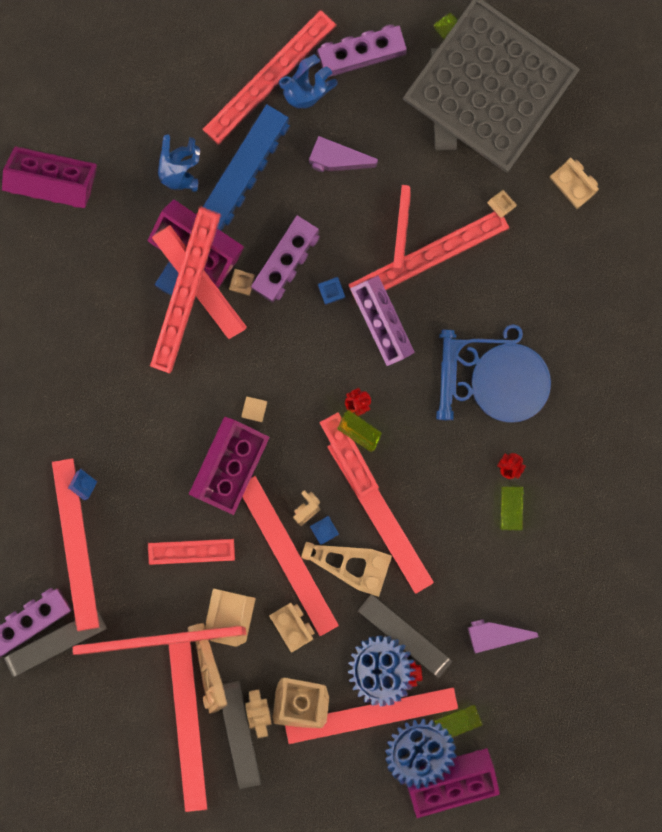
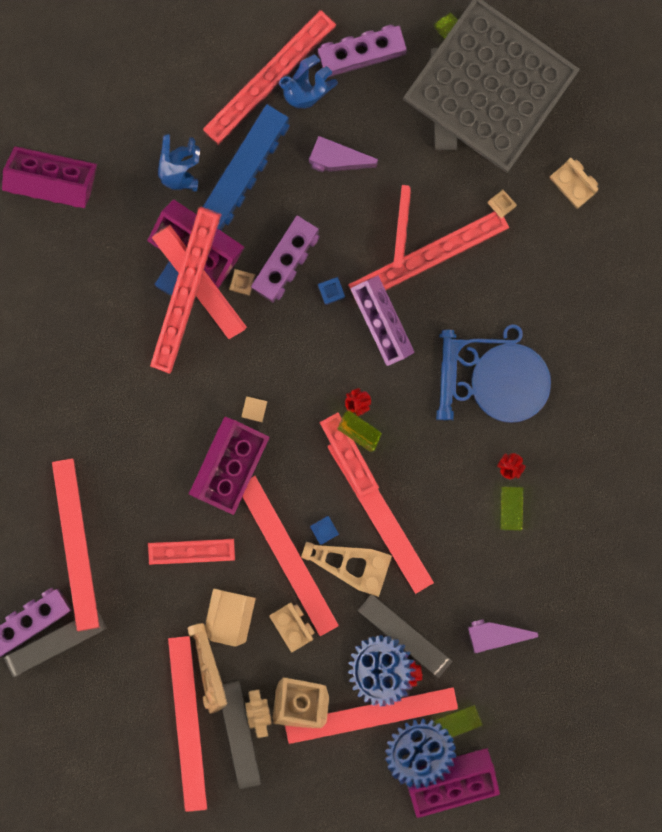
blue plate [68,469,97,500] -> none
coral tile [73,626,247,655] -> none
tan bracket [293,490,320,526] -> none

